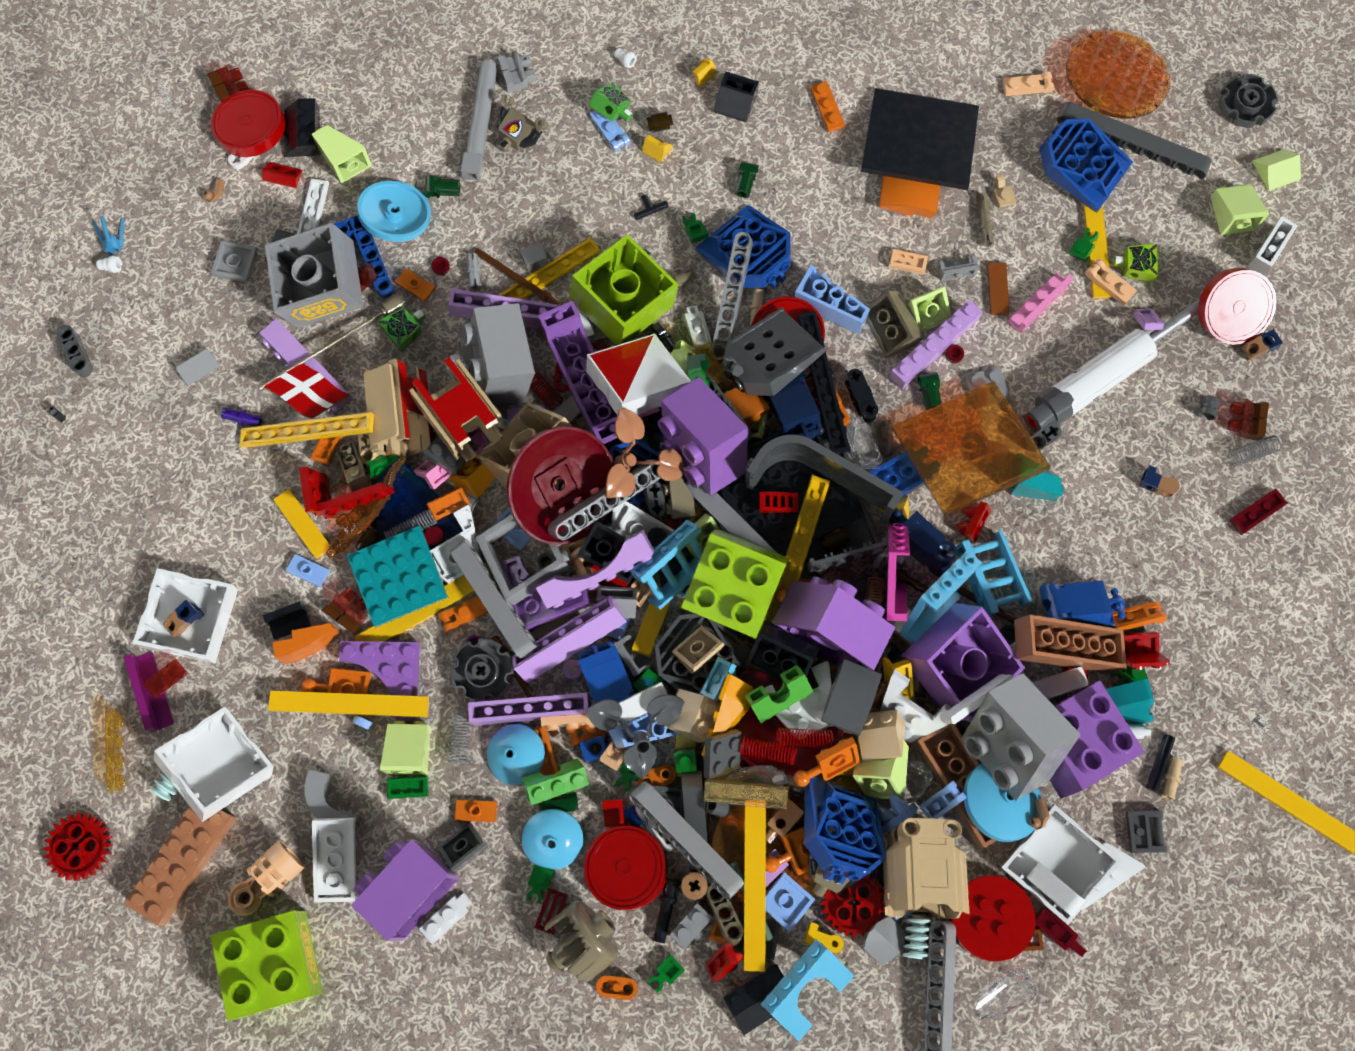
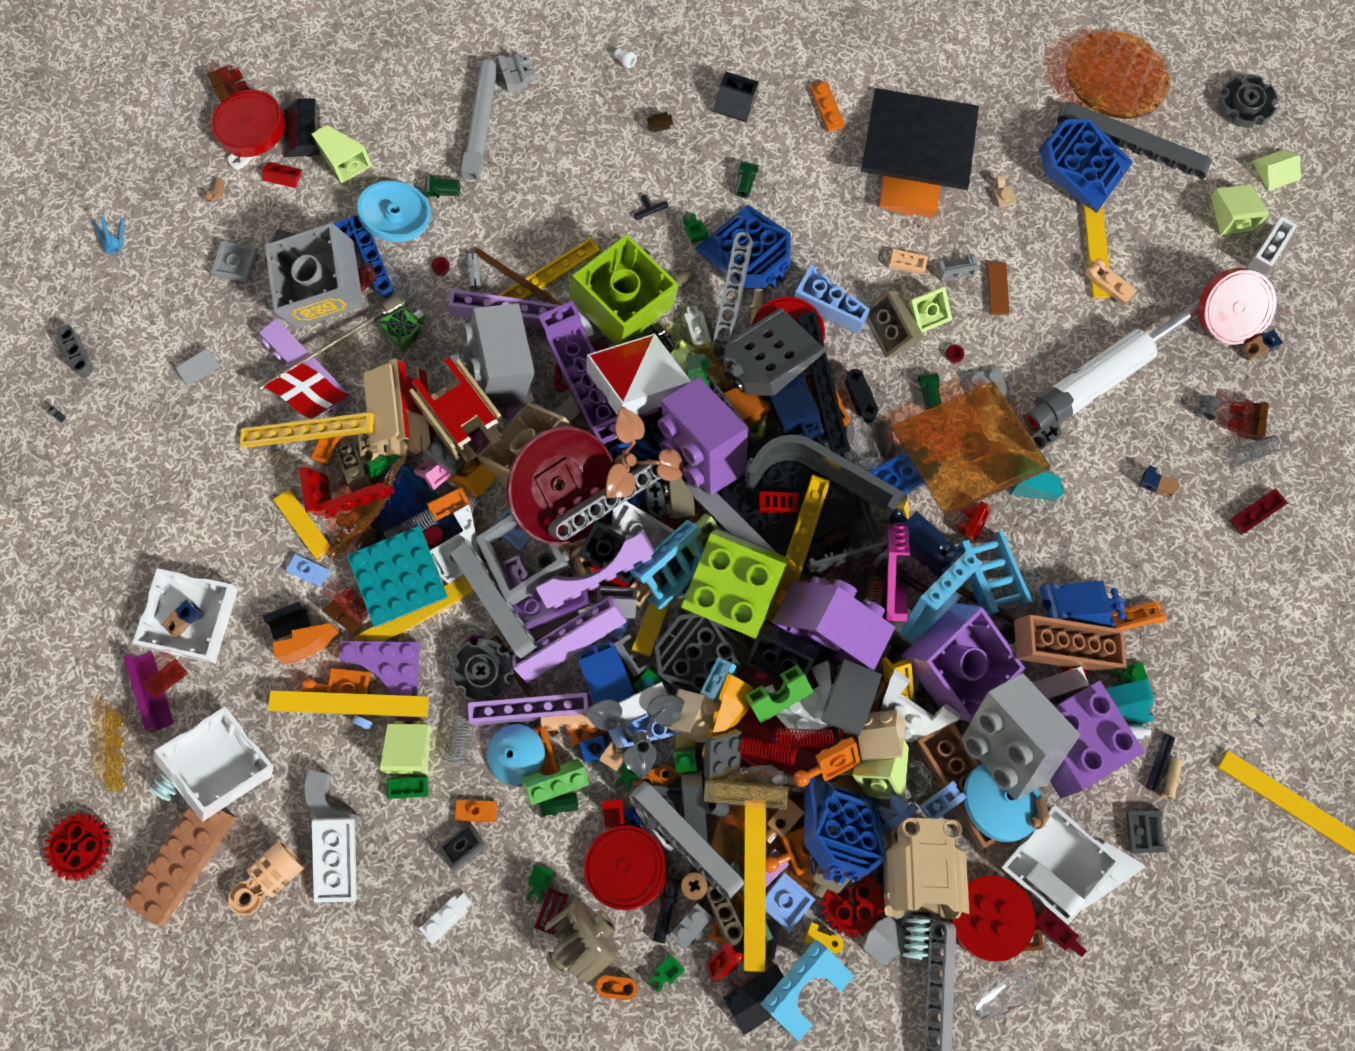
white piece [96,255,122,273] -> none
lime brick [210,910,323,1021] -> none
dark purple pin [221,407,262,426] -> none
white tile [297,179,329,234] -> none
medium lavender brick [351,839,460,941] -> none
orange plate [395,268,436,302] -> none
orange plate [438,596,489,633] -> none
dark tan torso [497,94,548,152] -> none
light grey brick [520,243,550,273] -> none
medium azure dish [522,809,583,870] -> none
red piece [530,366,563,410] -> none
tile [563,659,582,680] -> none
bright green torso [588,83,633,122] -> none
light blue plate [590,110,630,152] -> none
yellow tile [642,135,673,162] -> none
black tile [647,527,667,547] -> none
tan slope [672,625,724,675] -> none
yellow tile [692,58,716,87] -> none
lavender brick [889,299,983,390] -> none
white tile [939,674,1013,724] -> none
dark tan pin [976,193,994,247] -> none
light nougat plate [1003,72,1055,96] -> none
bright pink fence [1007,272,1074,333] -> none
green plate [1069,228,1099,262] -> none
torso [1113,244,1158,283] -> none
red bracket [1124,631,1170,670] -> none
lavender tile [1134,309,1164,330] -> none

